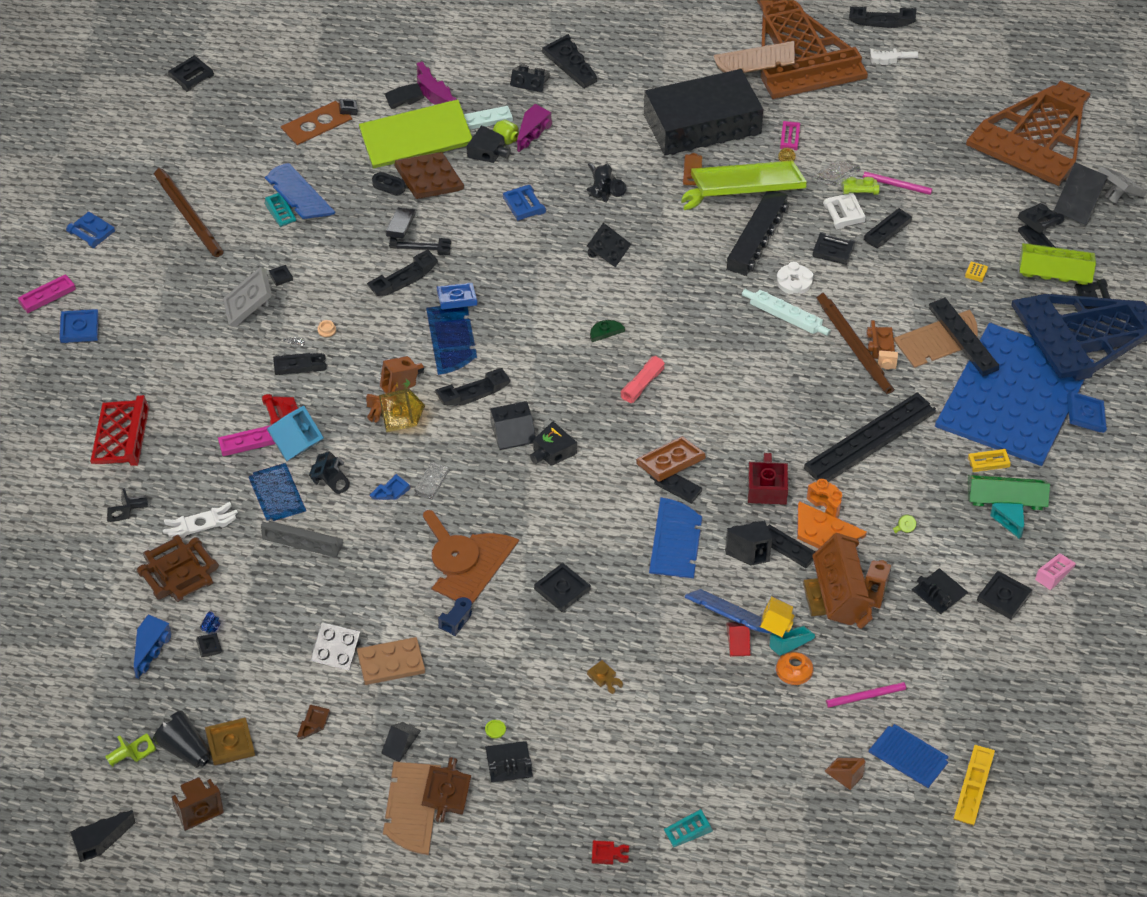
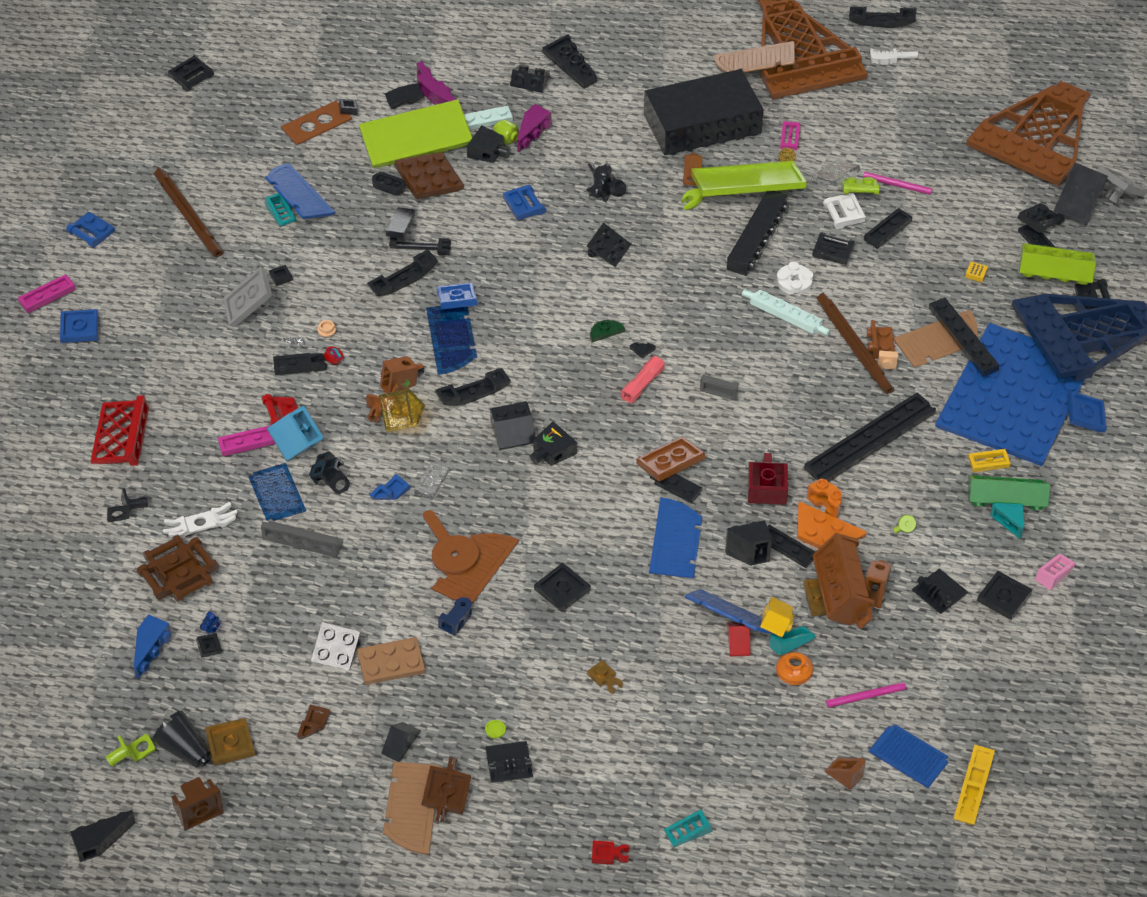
none -> red tile [324,346,343,364]
none -> black tile [629,342,656,359]
none -> dark grey tile [700,375,739,401]

